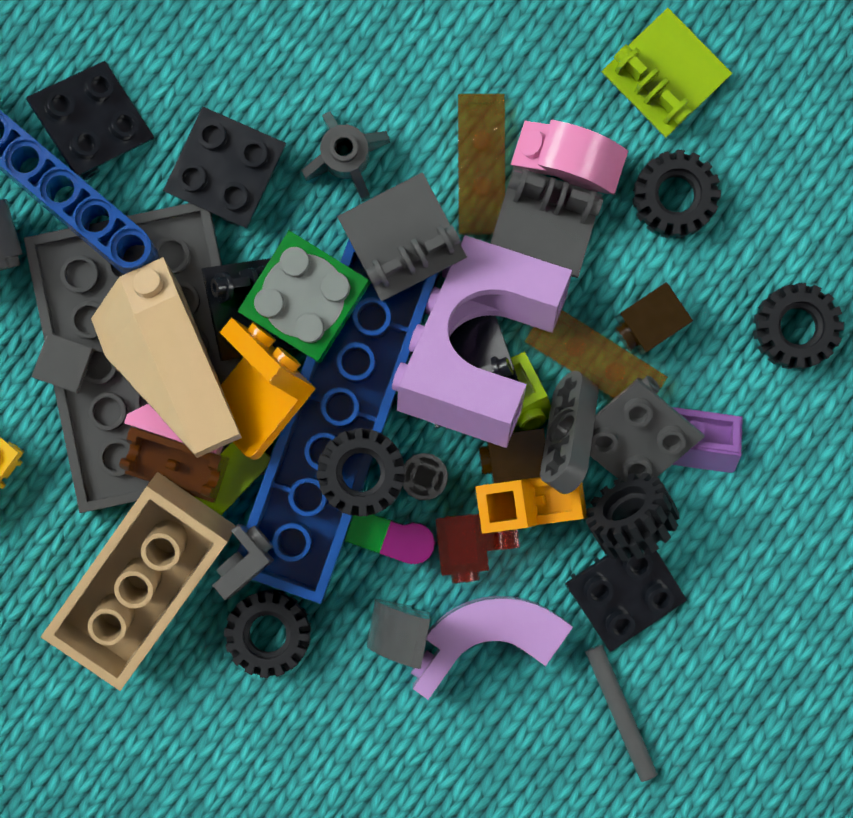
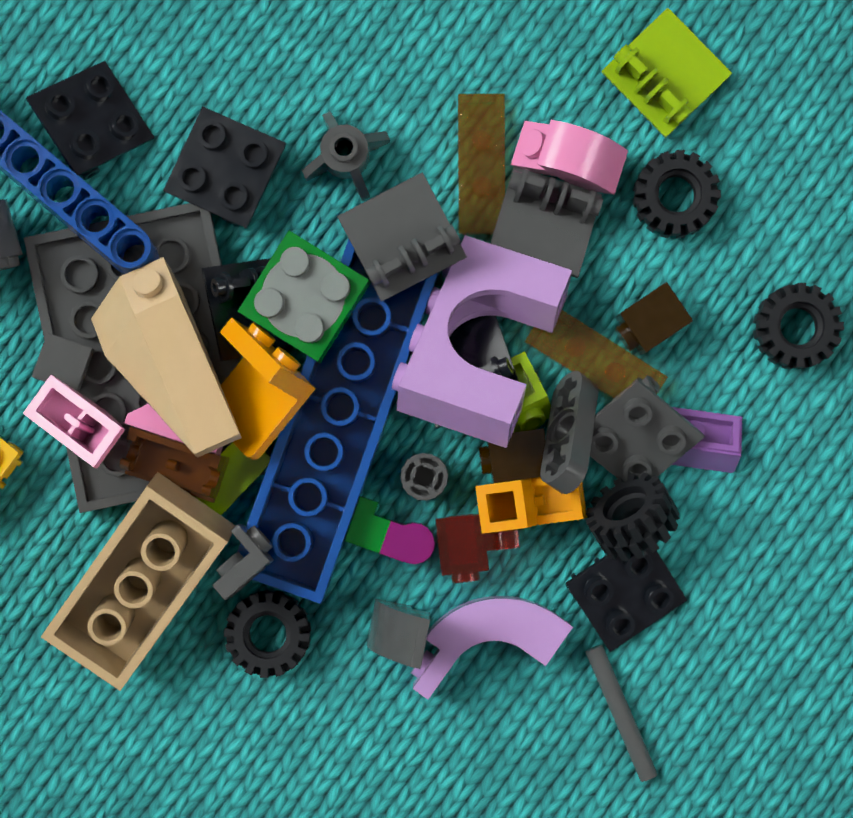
black tyre [317,428,405,516] -> none
none -> bright pink slope [23,375,126,469]

